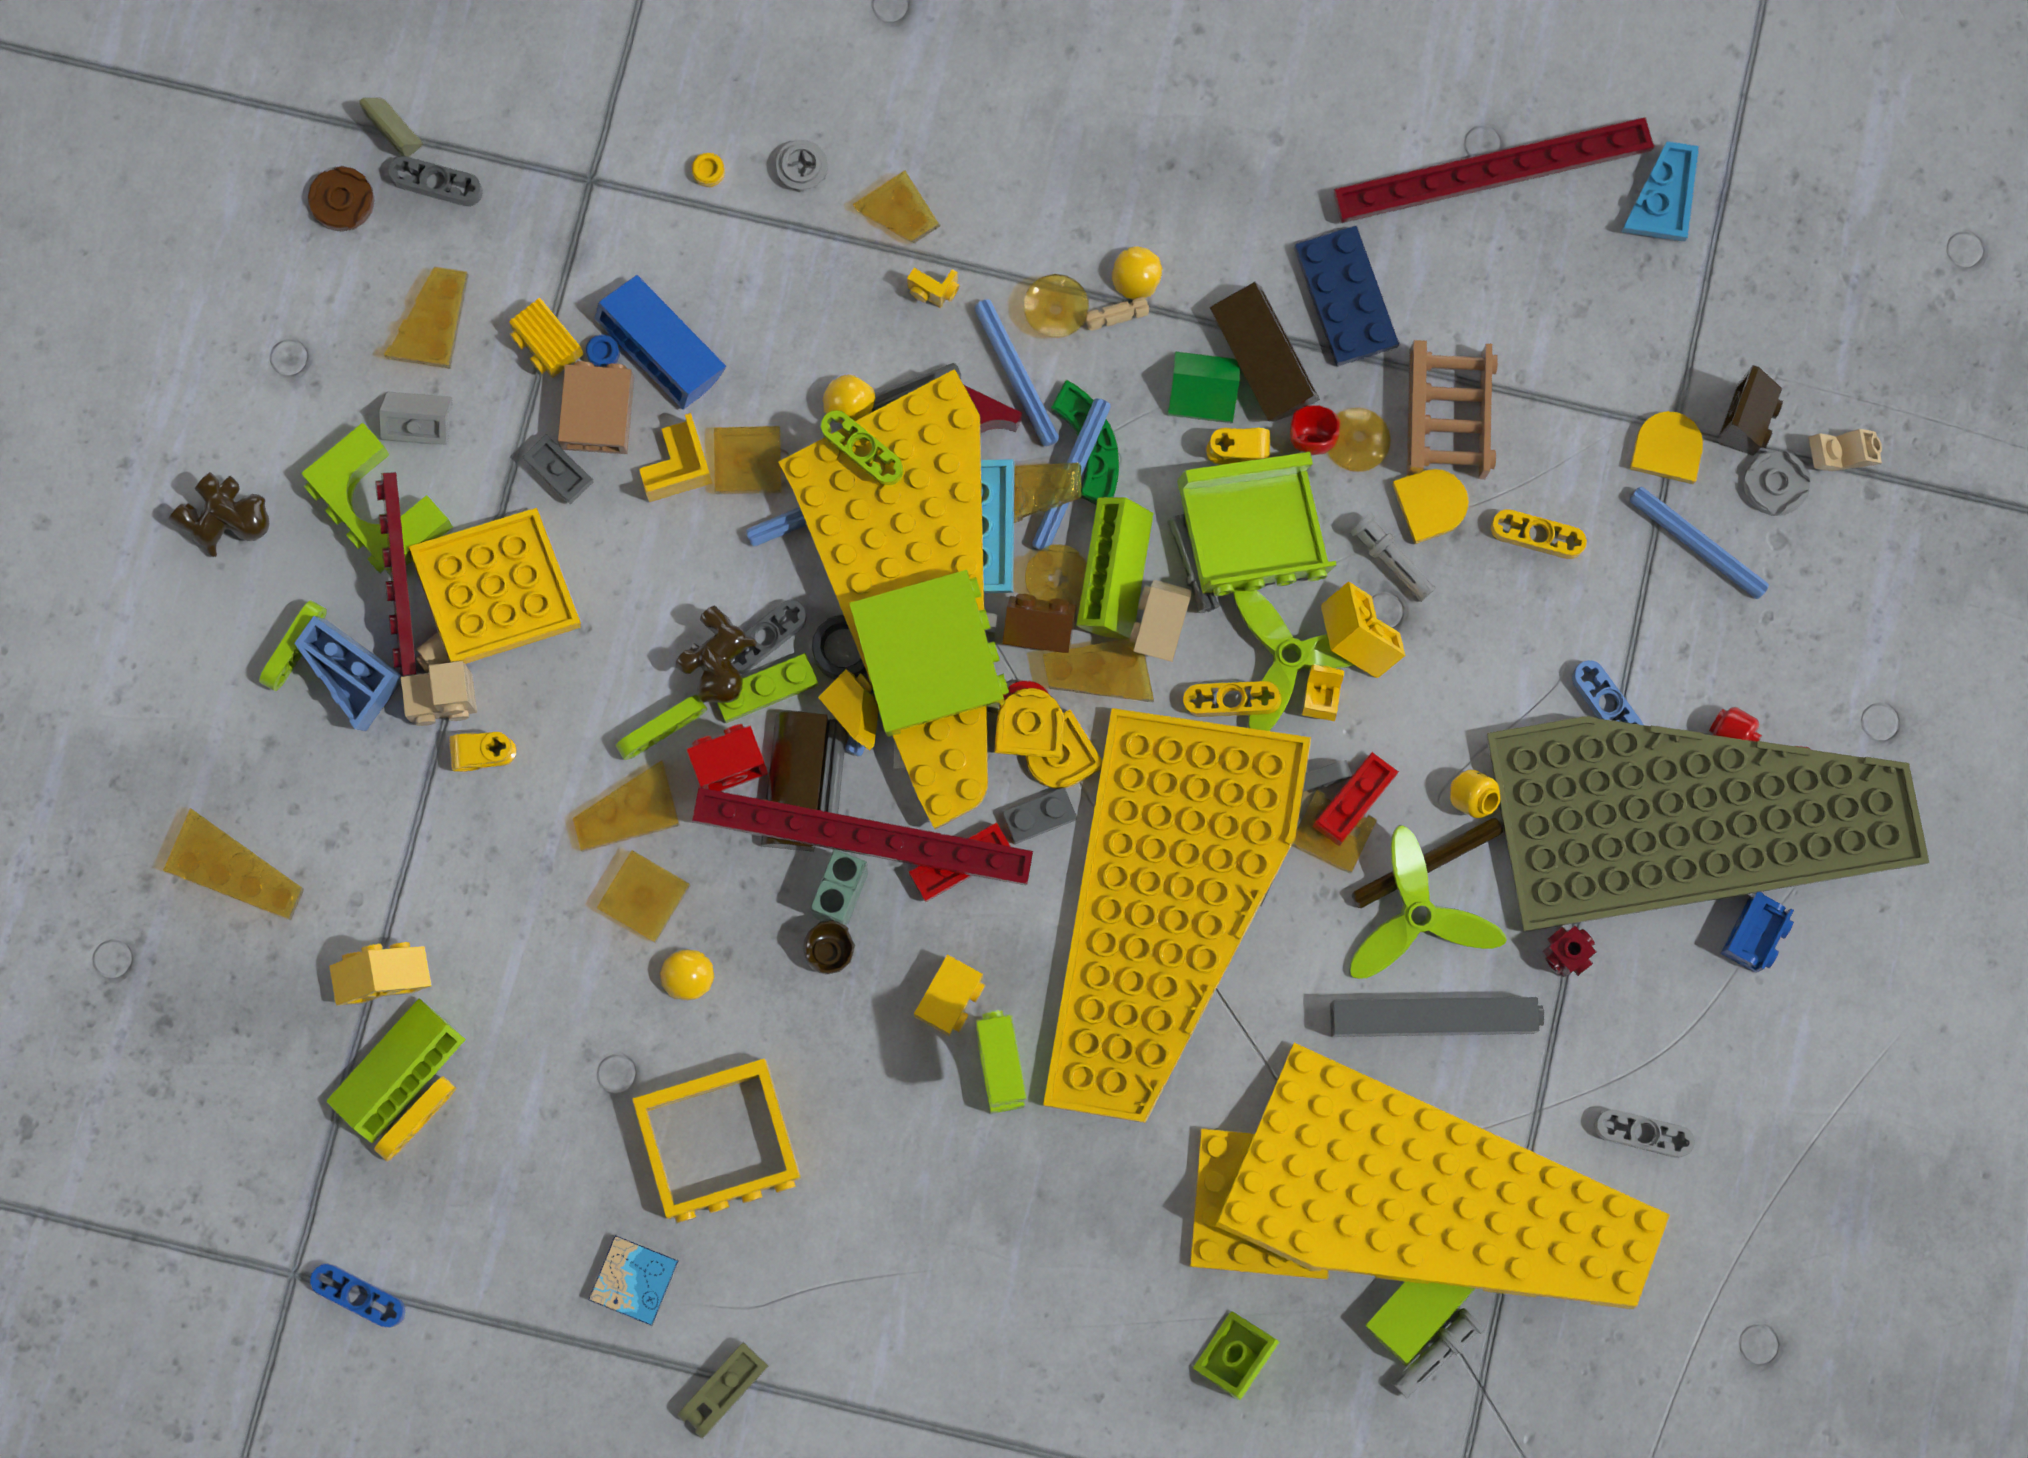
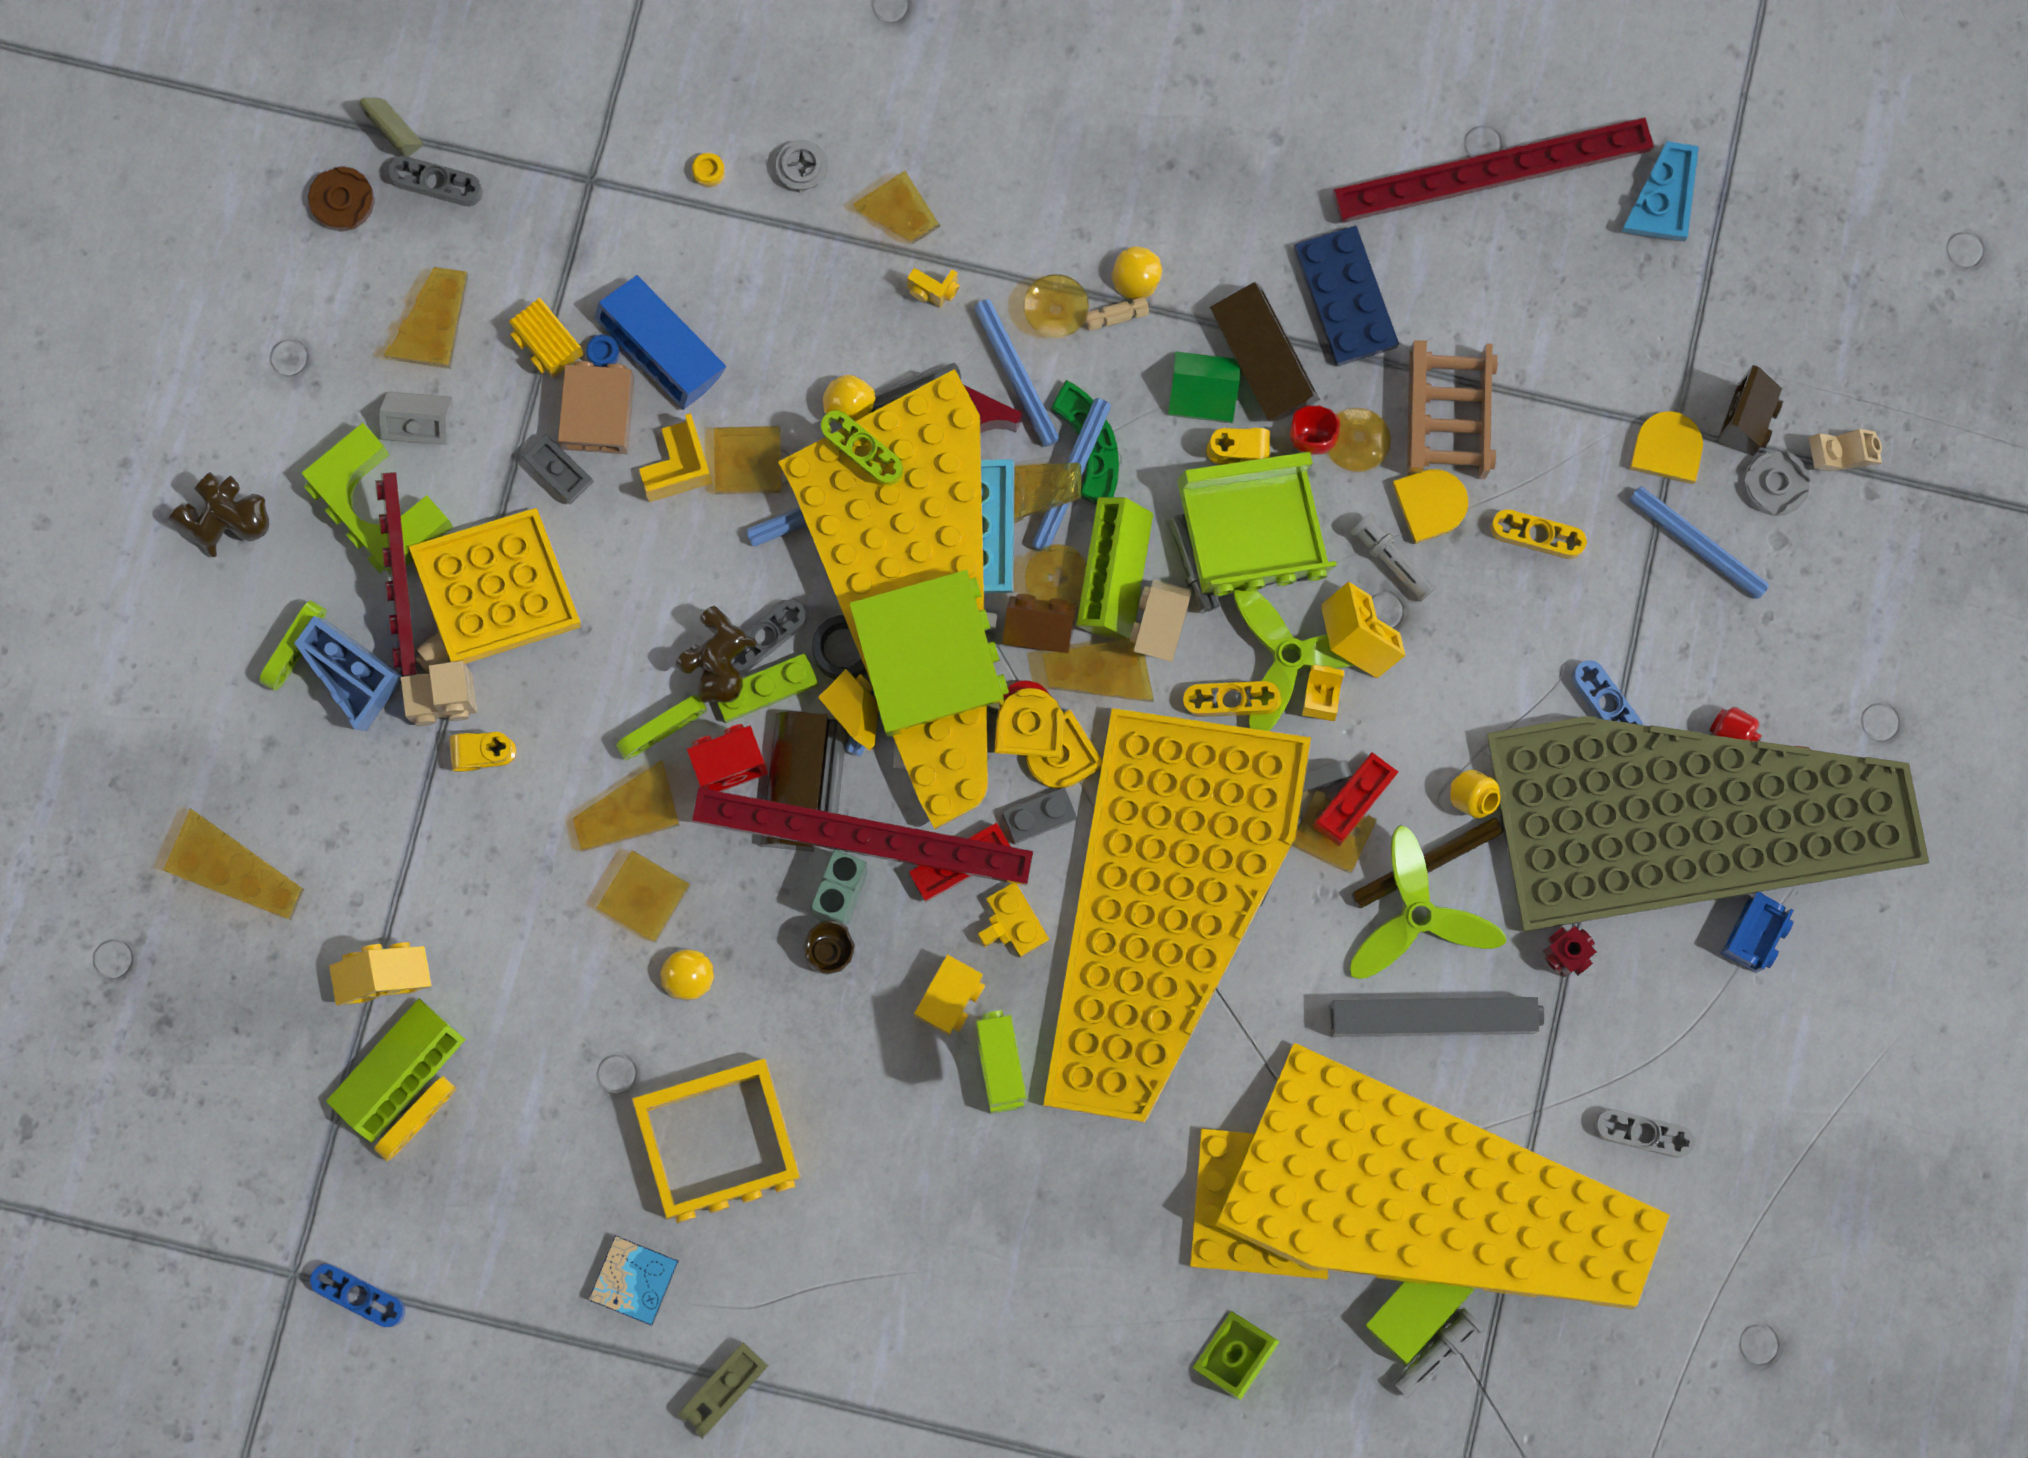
none -> yellow hinge [978,883,1050,958]

